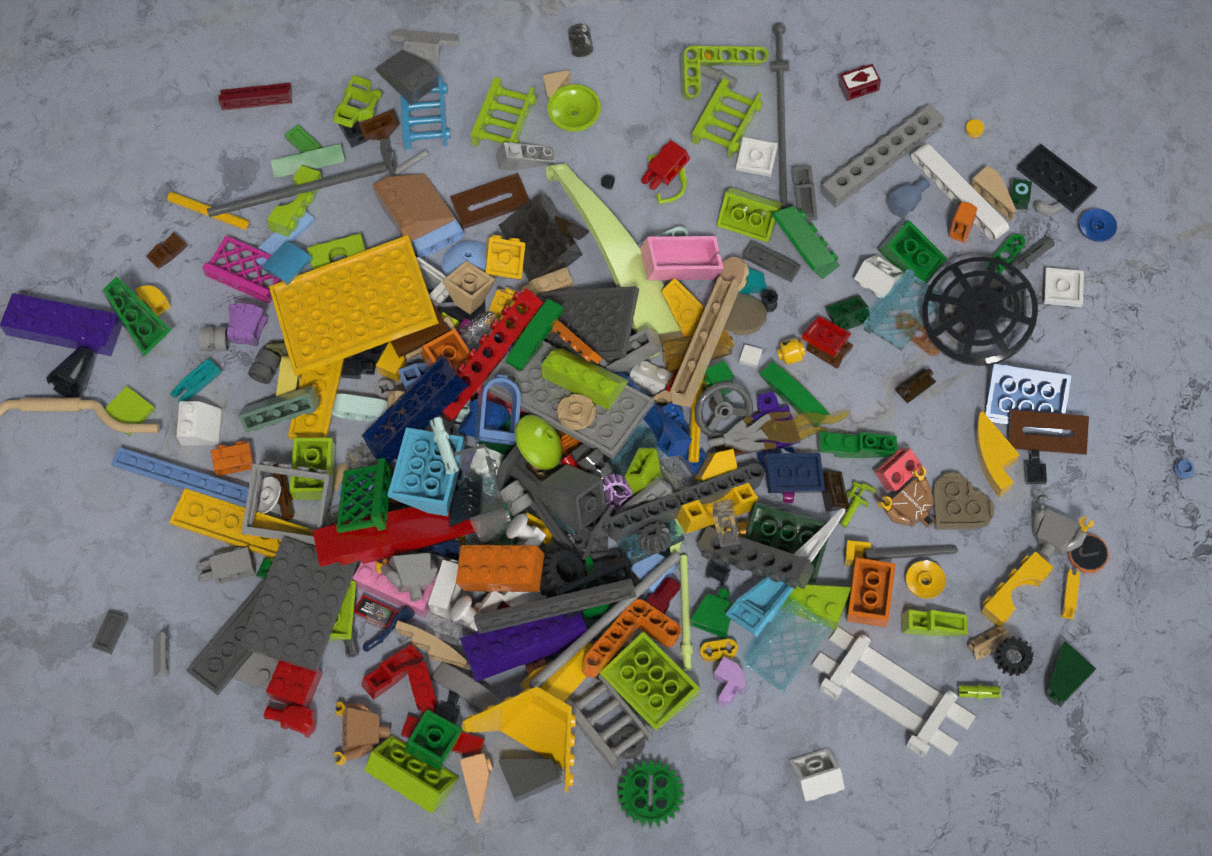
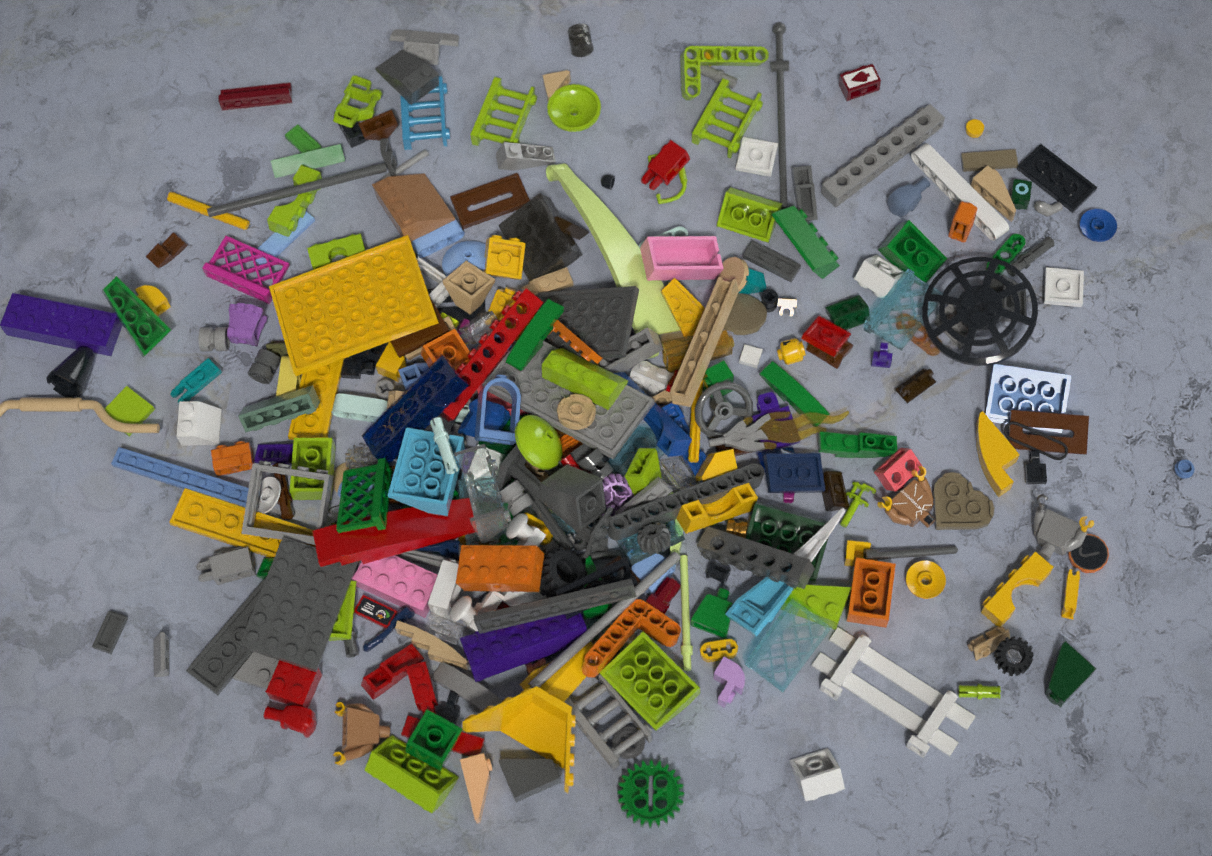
dark azure slope [261,241,313,286] -> none
clear tile [364,603,391,629] -> none
light grey torso [375,553,438,602] -> none
black hinge [449,477,482,527] -> none
clear torso [713,499,740,547] -> none
lime slope [902,610,968,636] -> none
none -> dark purple slope [254,444,293,467]
none -> tile [777,298,797,316]
none -> dark purple plate [871,342,893,368]
none -> dark tan tile [961,149,1018,172]
none -> black piece [1004,421,1068,460]

